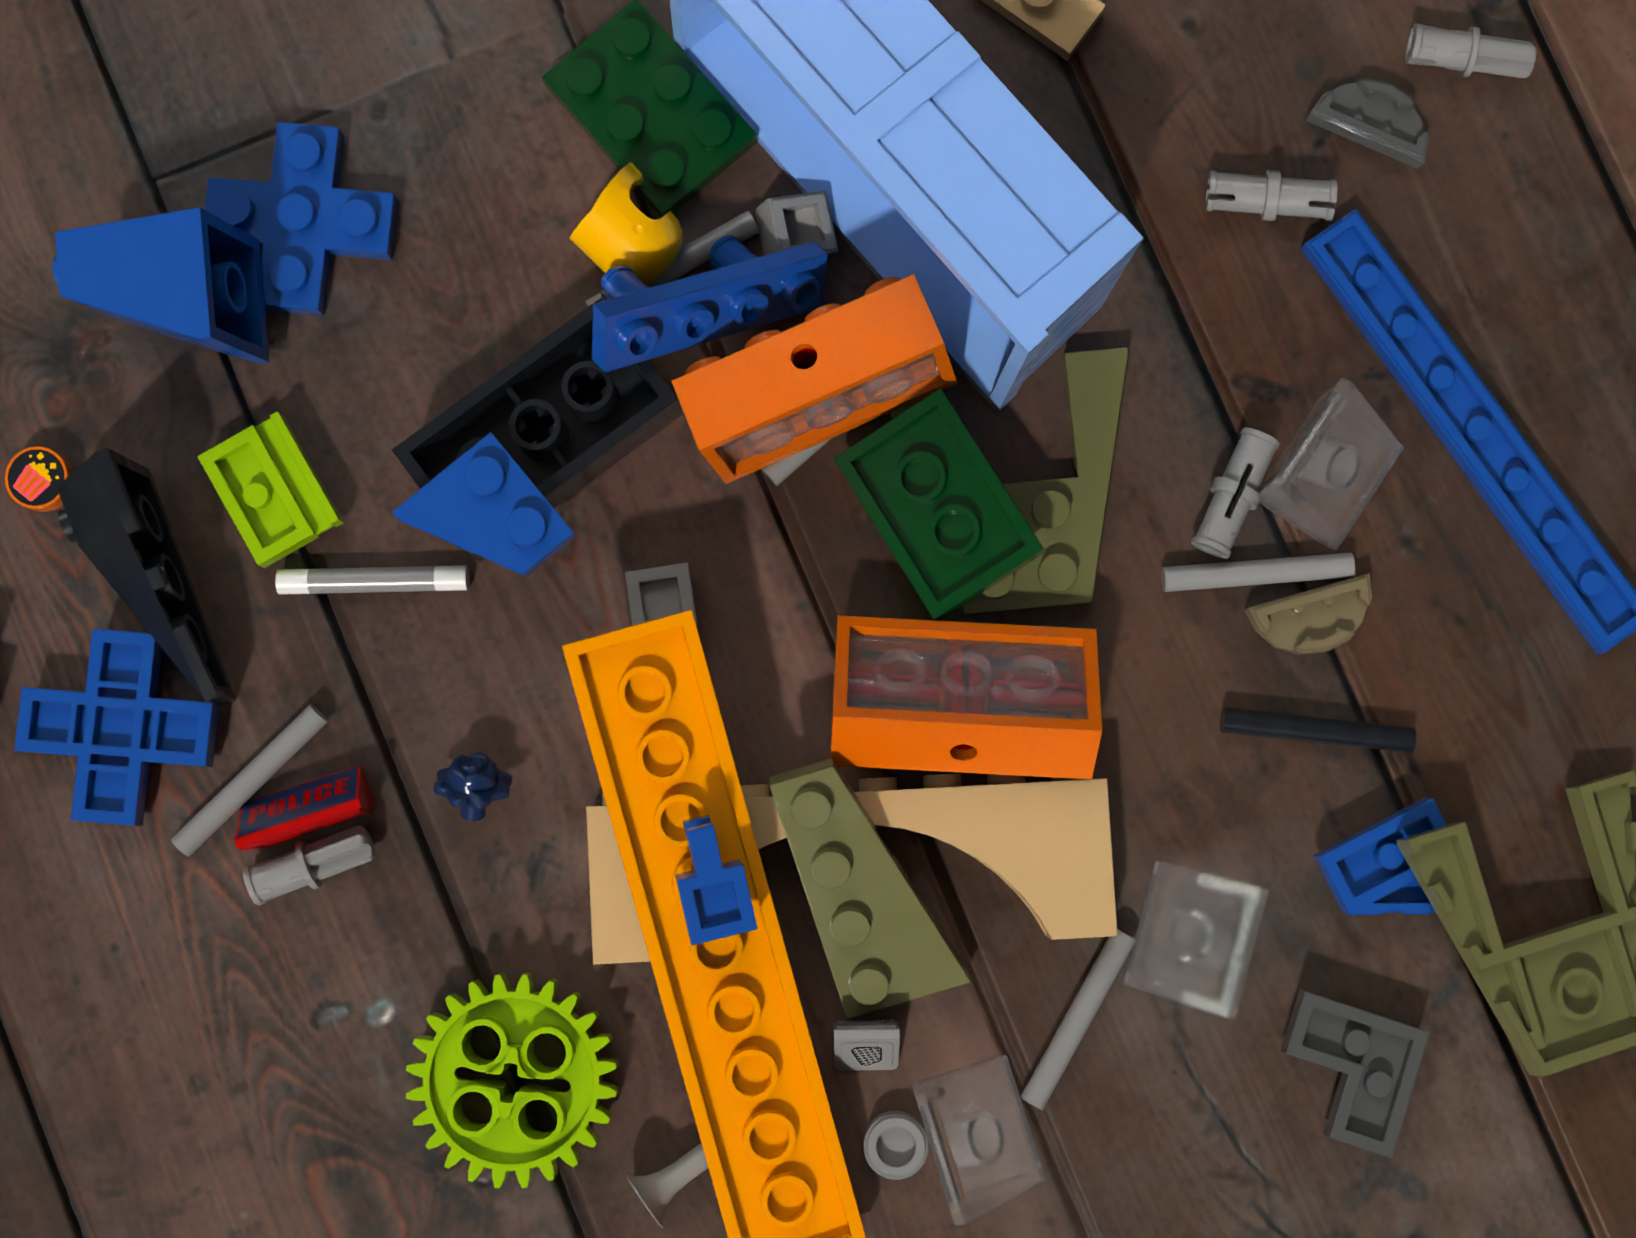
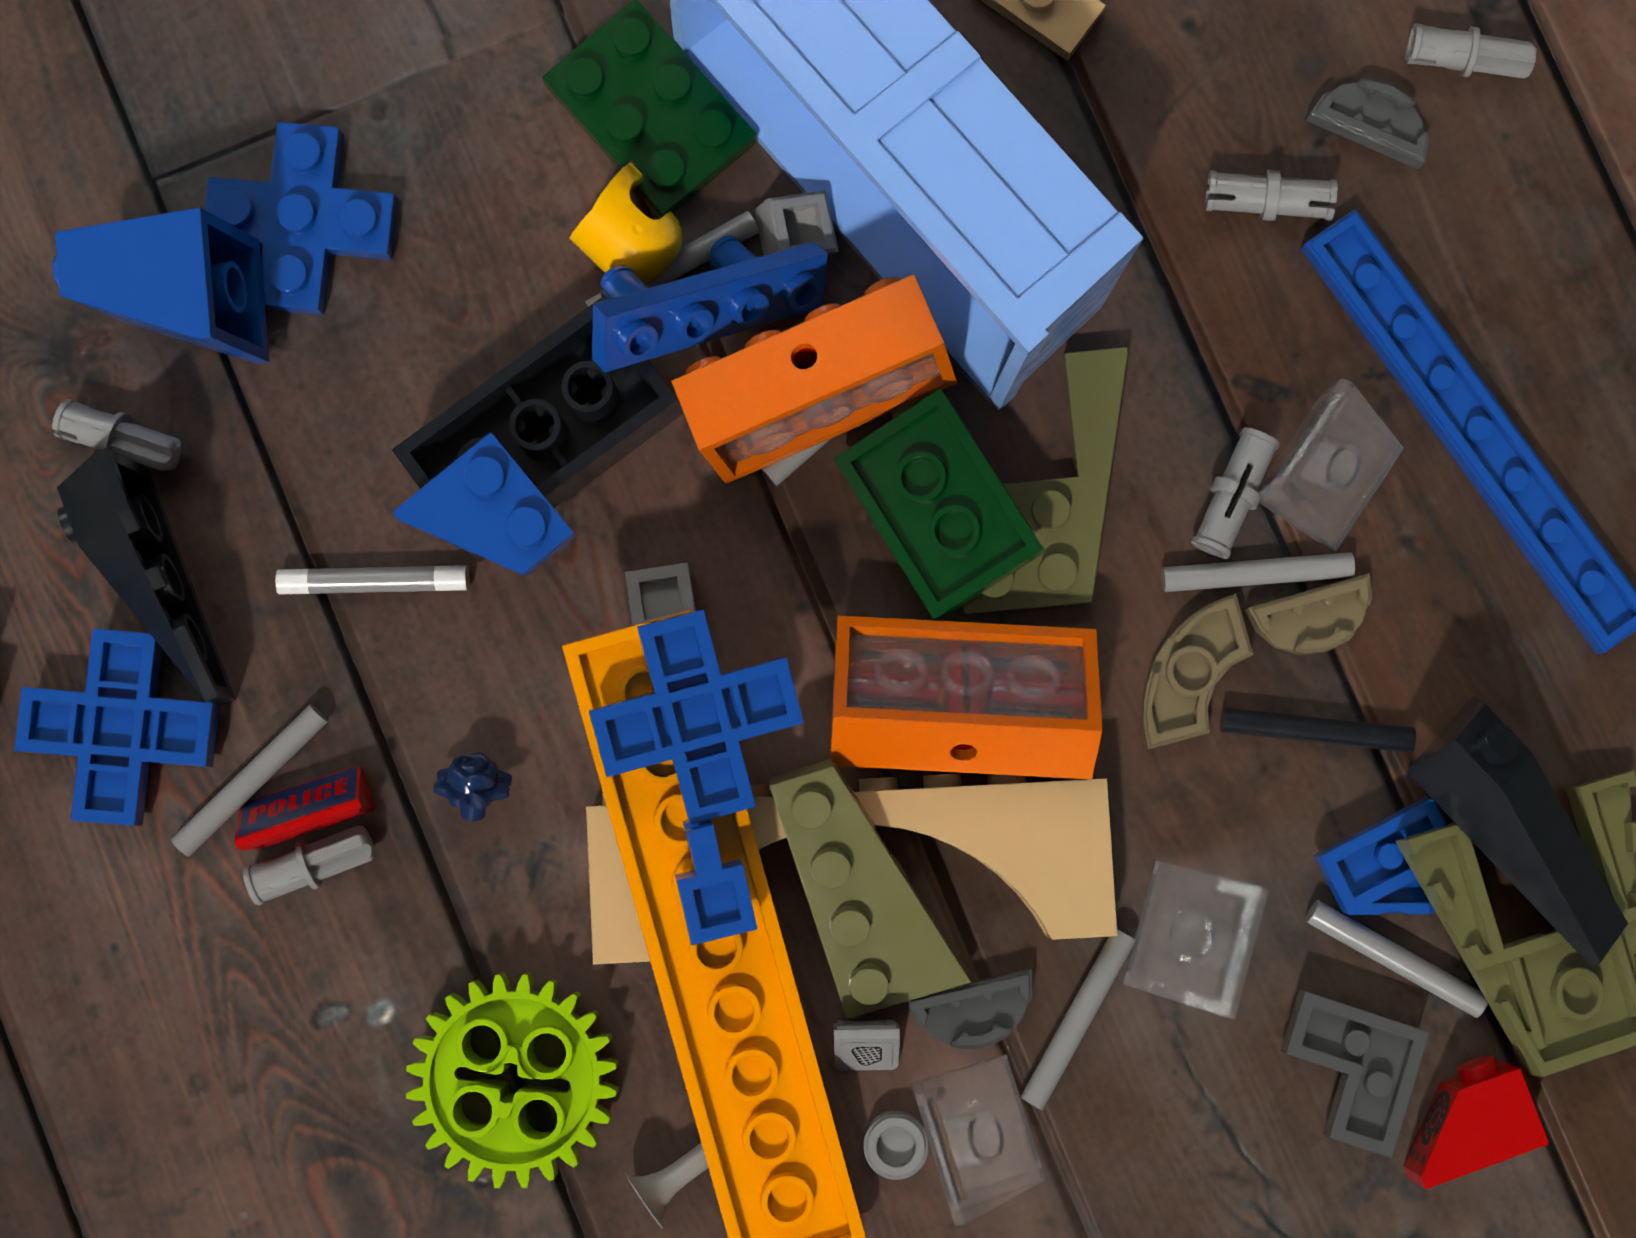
tile [5,446,74,512] -> none
lime plate [197,411,344,568] -> none
none -> light grey axle [52,399,183,471]
none -> blue plate [588,609,804,825]
none -> dark grey tile [907,968,1033,1049]
none -> dark tan tile [1140,594,1253,750]
none -> light grey bar [1305,900,1488,1018]
none -> red slope [1403,1056,1549,1189]
none -> black wedge [1407,697,1628,967]

